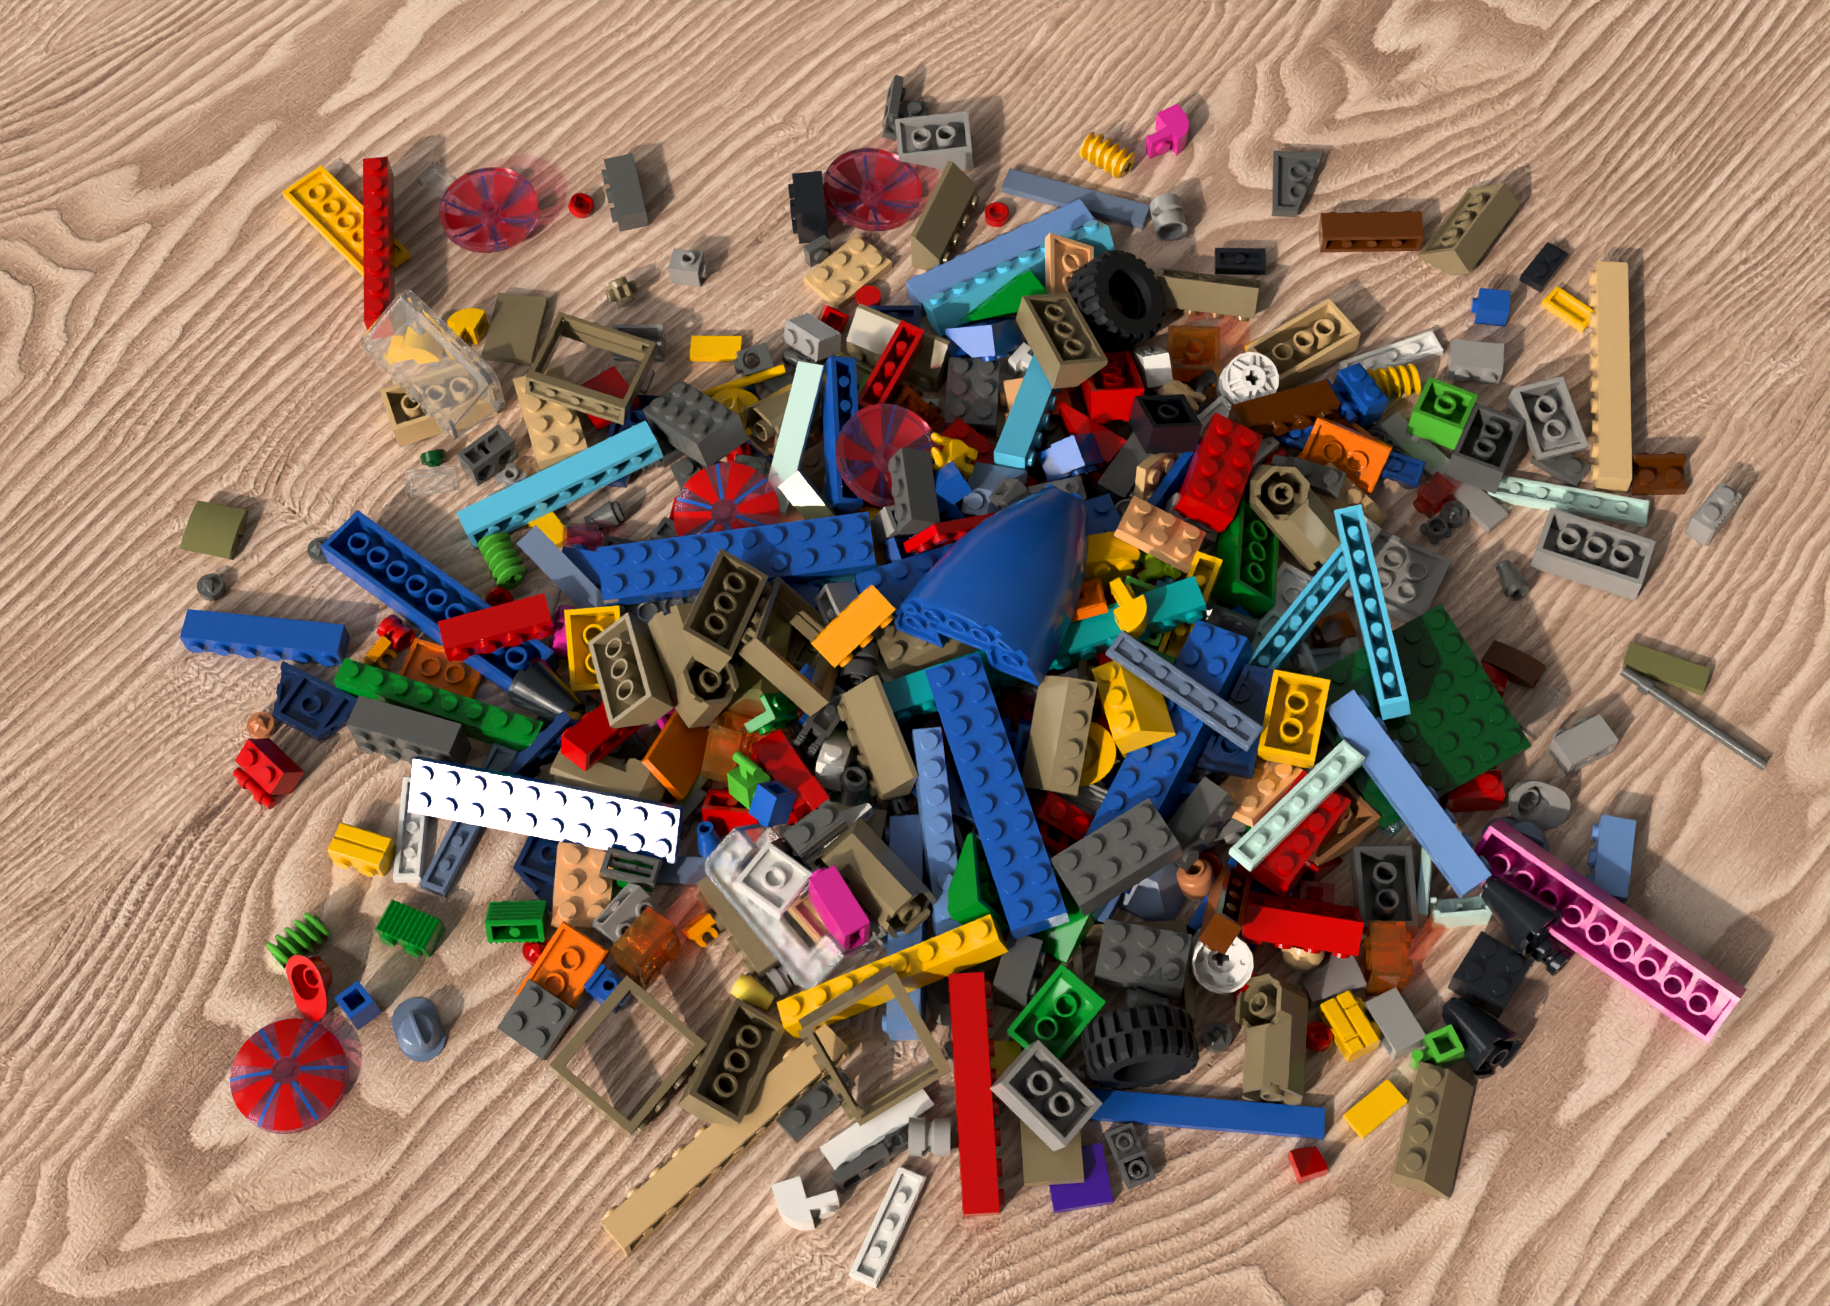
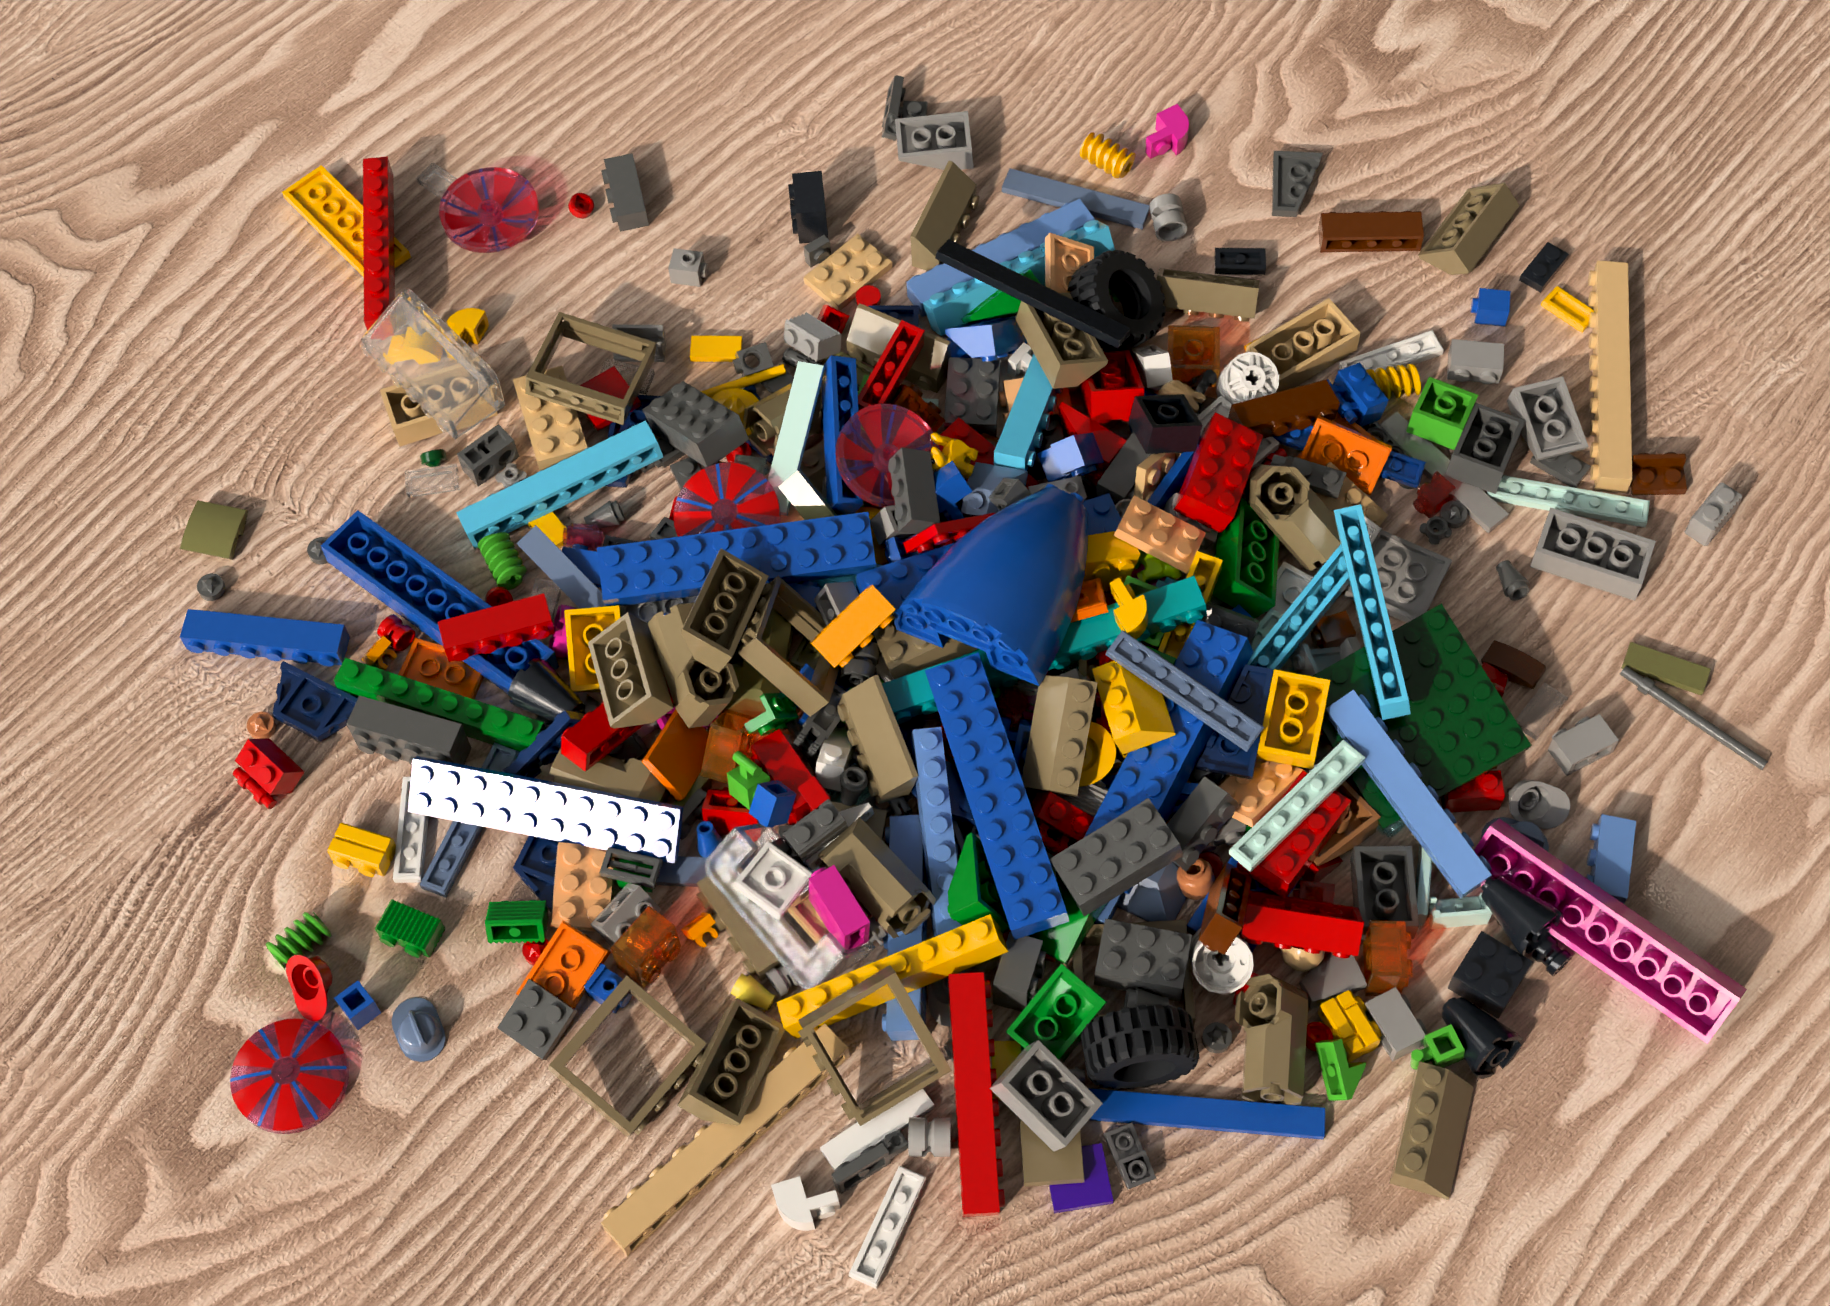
dark tan tile [482,293,548,365] -> none
dark tan gear [605,276,638,306] -> none
dark grey hinge [776,1071,851,1143] -> none
clear pink dish [823,148,922,231] -> none
red tile [985,202,1009,227] -> none
red slope [1288,1146,1329,1184] -> none
yellow tile [1342,1079,1408,1140] -> none
none -> black tile [935,239,1131,348]
none -> bright green slope [1315,1039,1366,1101]

